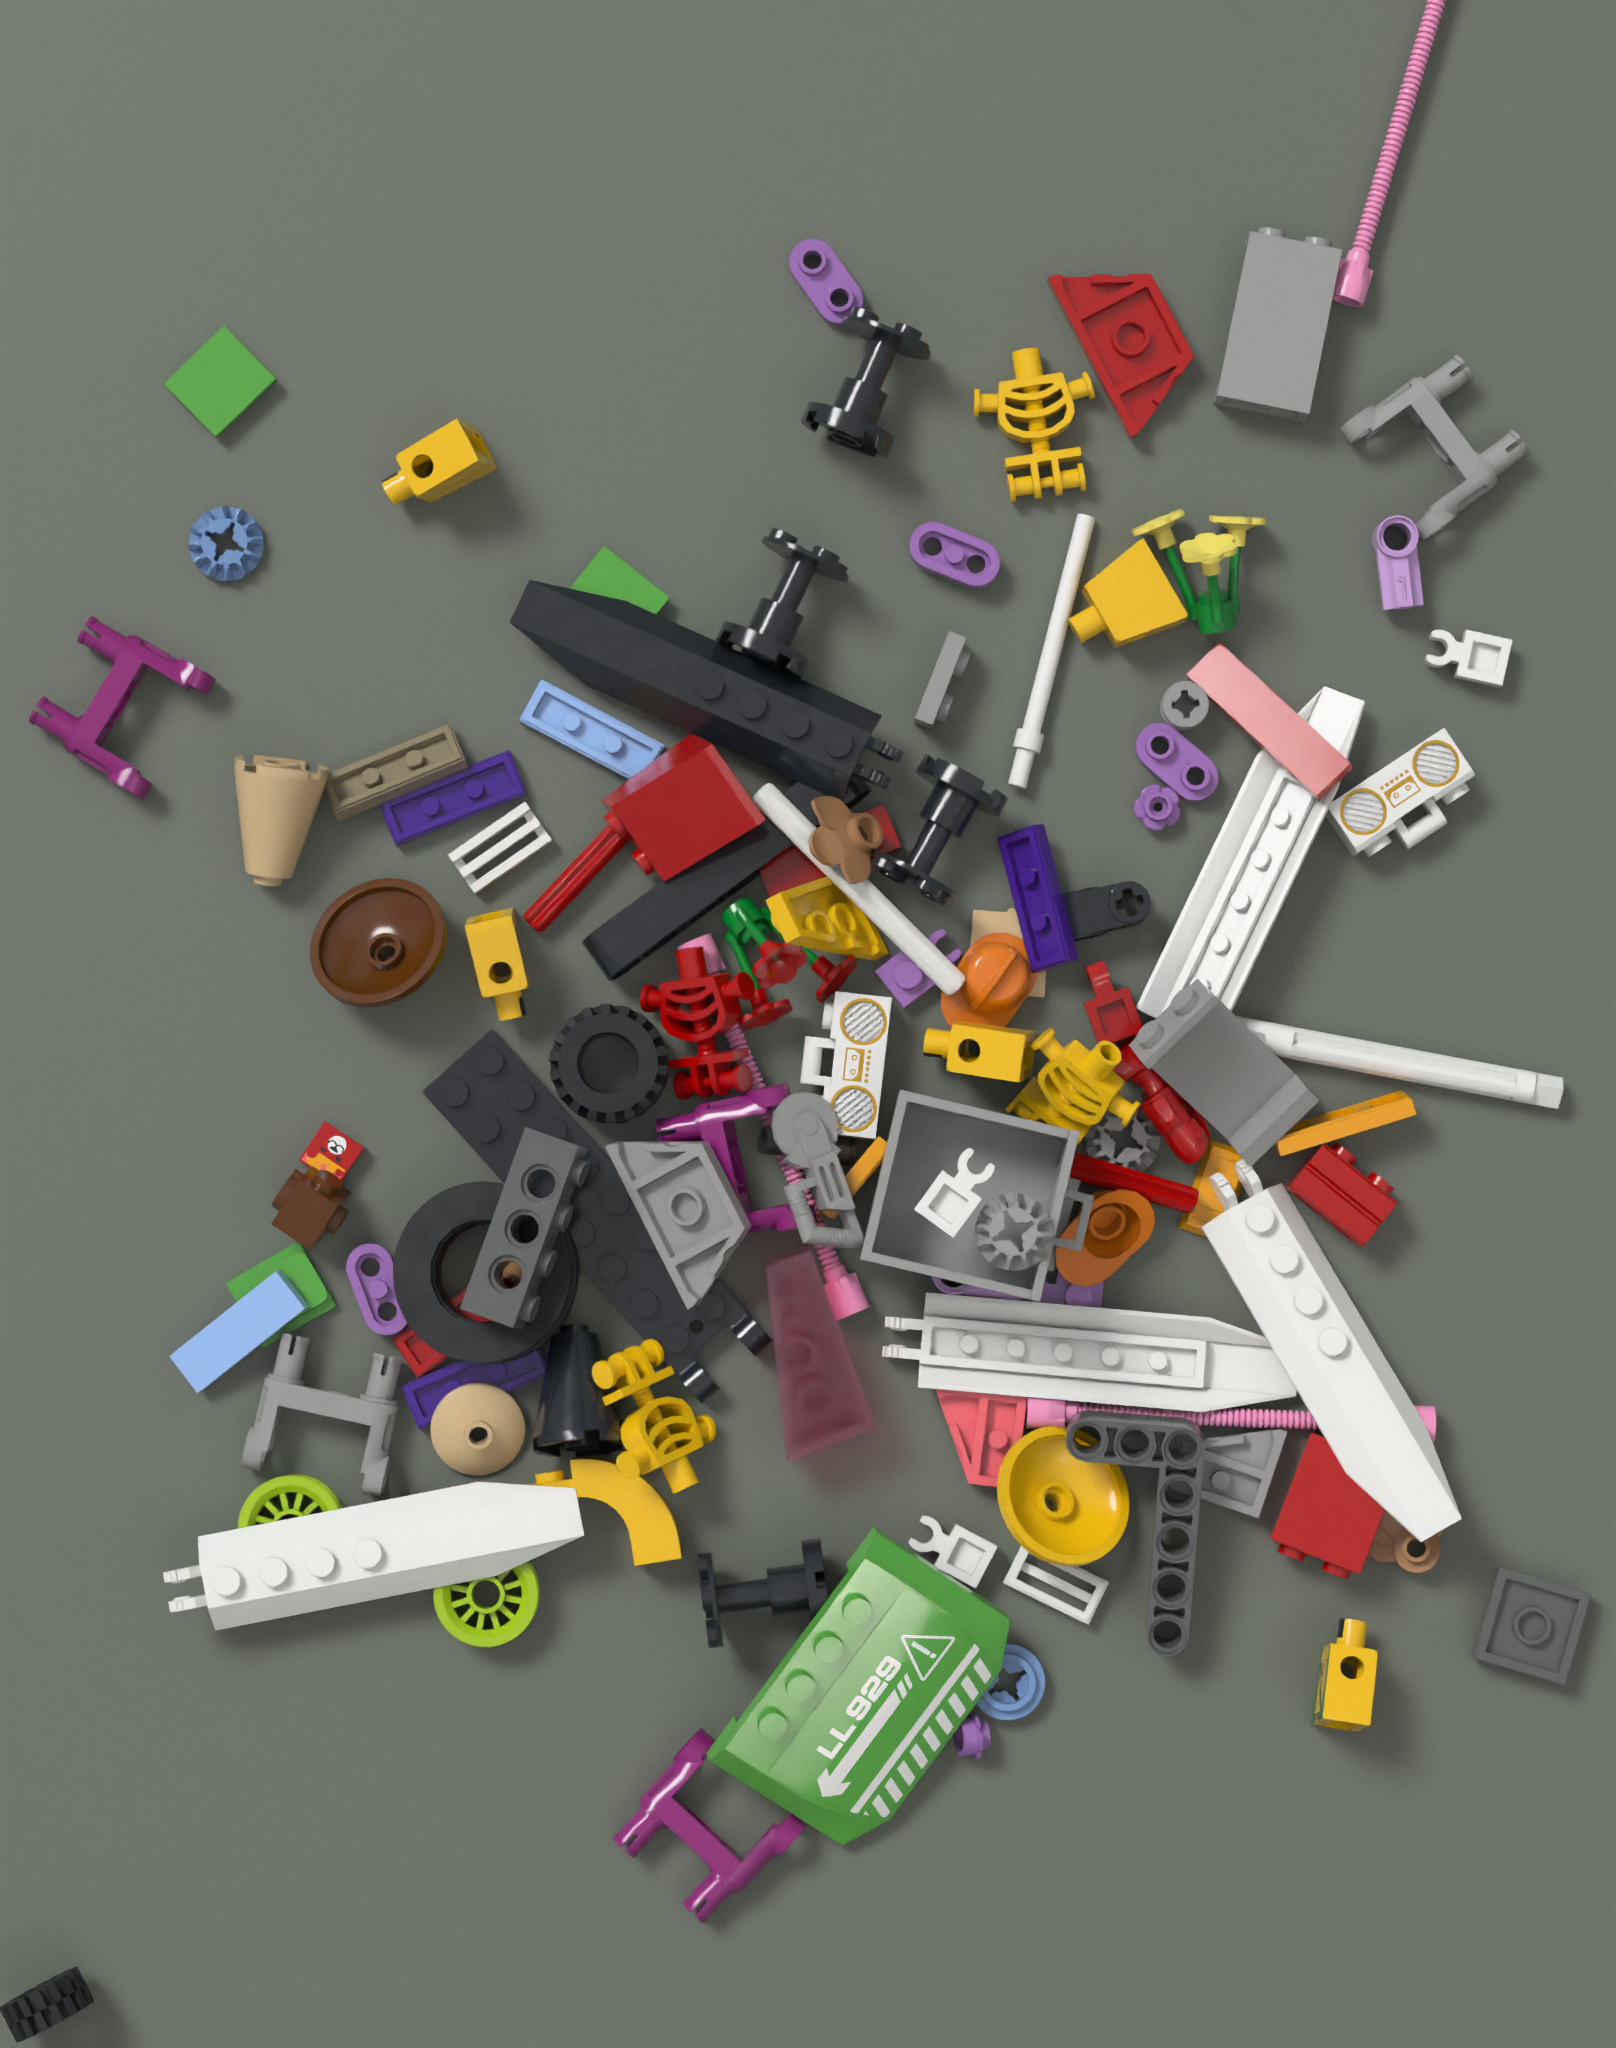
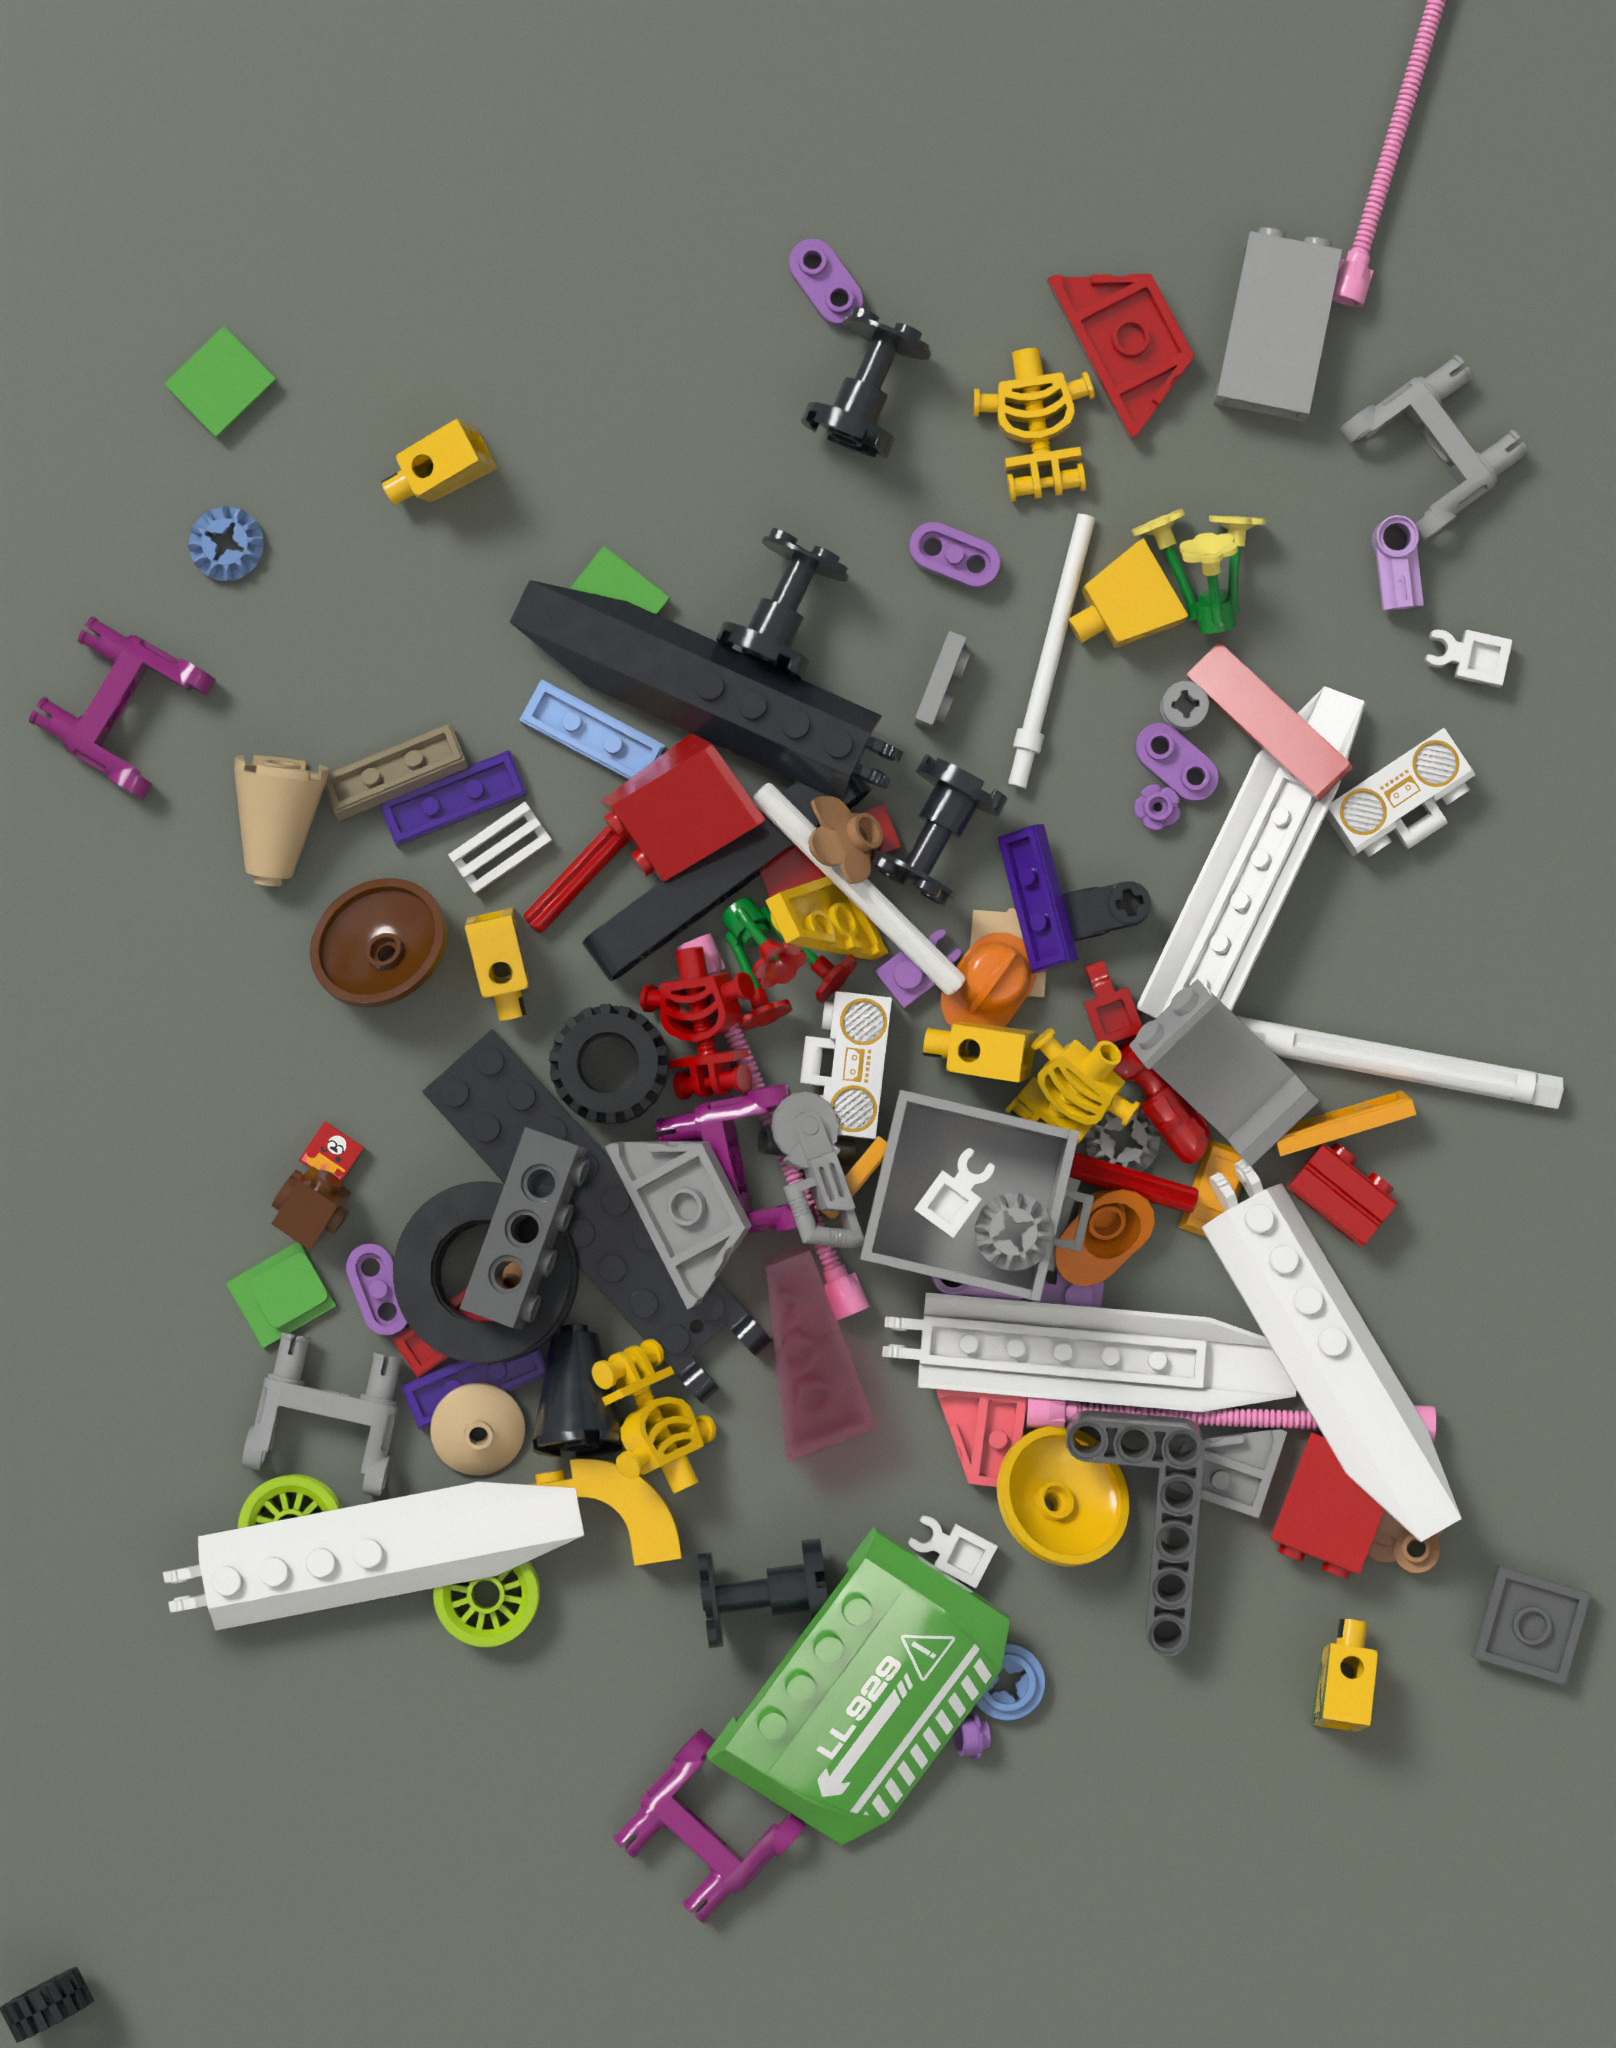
light blue tile [169,1269,309,1394] -> none
white tile [1003,1545,1109,1625] -> none

